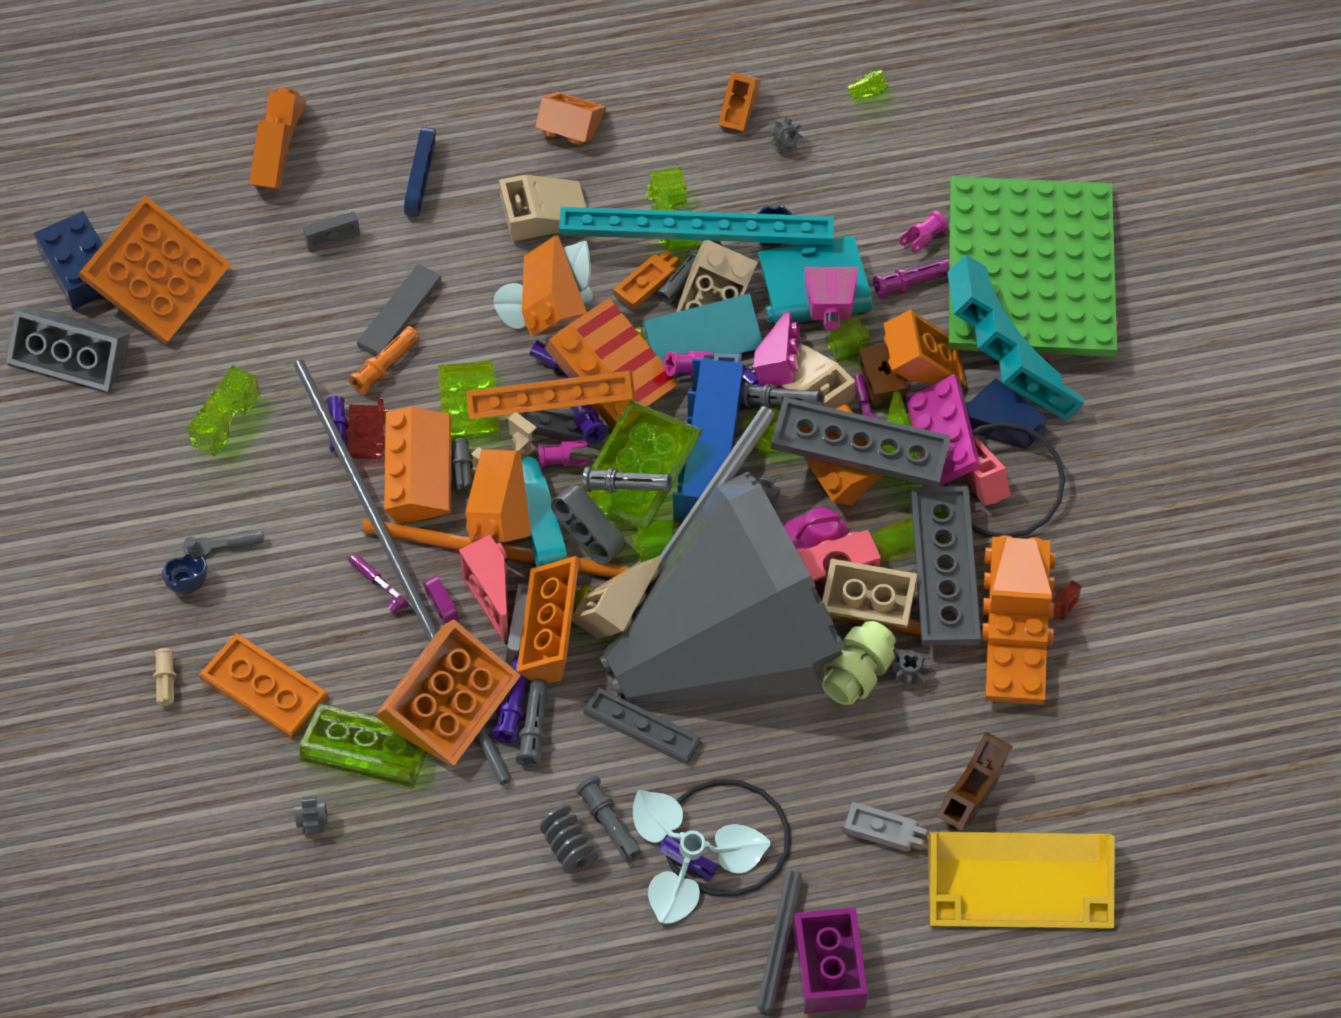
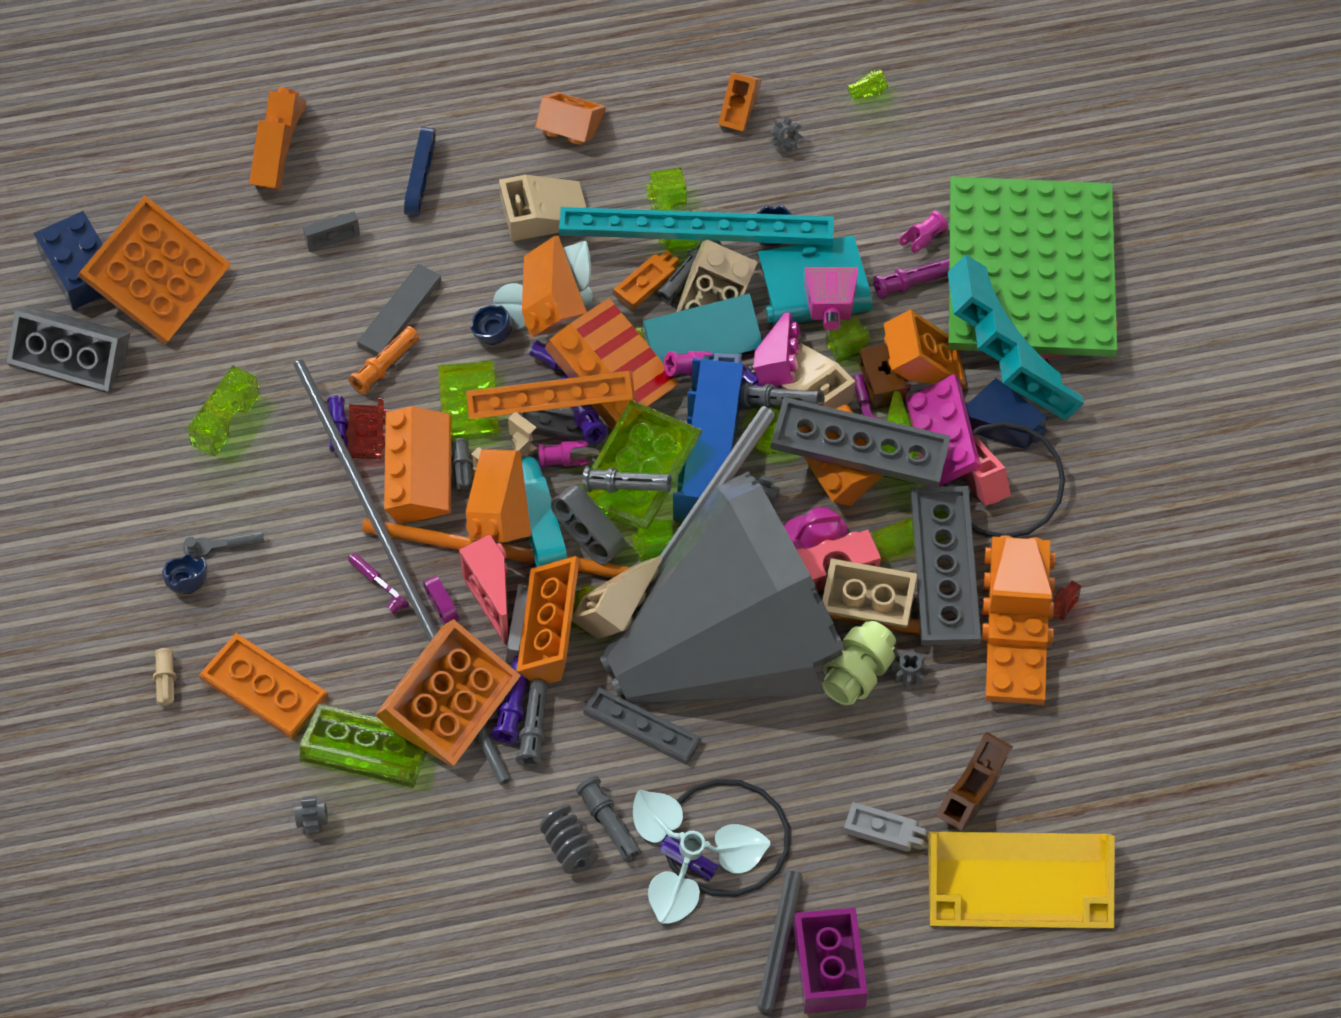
none -> dark blue hair [470,305,512,345]

